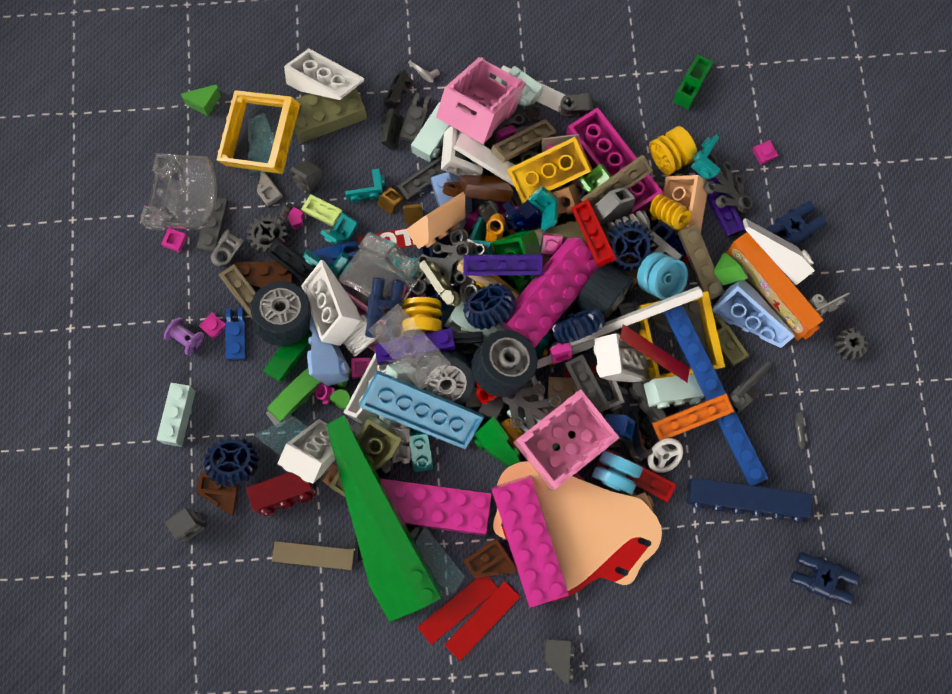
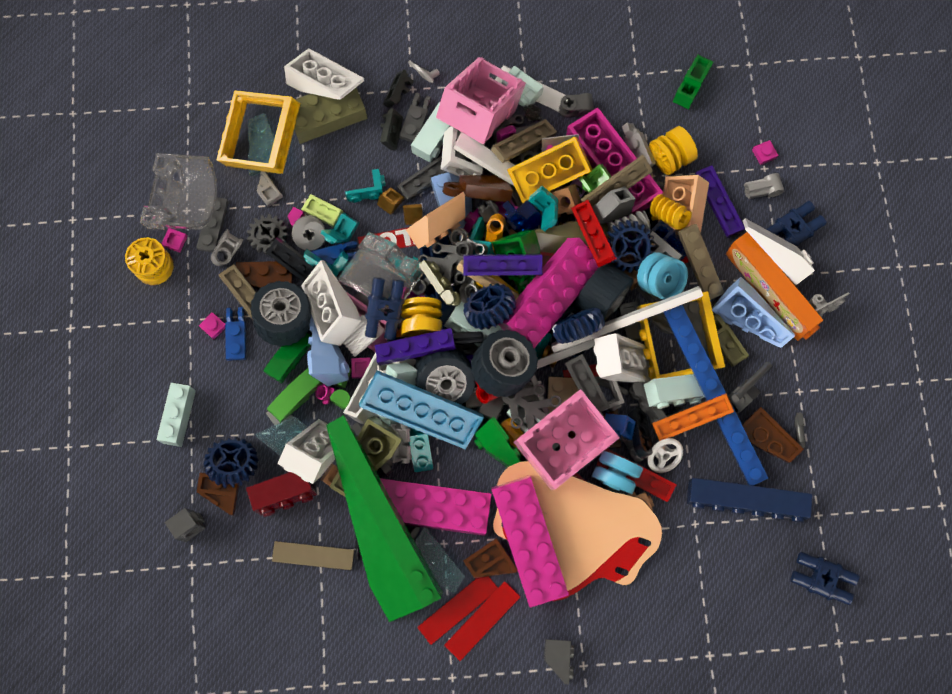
medium lavender hose [164,317,204,355] -> none
bright green slope [181,85,221,116] -> none
dark grey piece [277,203,292,224] -> none
dark grey slope [290,160,323,193] -> none
clear plate [368,304,451,391] -> none
dark pink plate [540,233,563,255] -> none
dark pink plate [550,343,572,364] -> none
red sticker [620,324,690,383] -> none
teal bracket [691,134,721,181] -> none
dark grey plant [704,153,753,213] -> none
bright green slope [713,252,748,285] -> none
dark grey gear [834,328,869,361] -> none
none -> yellow wheel [125,237,174,285]
none -> light grey piece [292,215,325,251]
none -> light grey hinge [622,122,656,167]
none -> reddish brown wing [742,407,804,463]
none -> light grey piece [744,173,784,199]

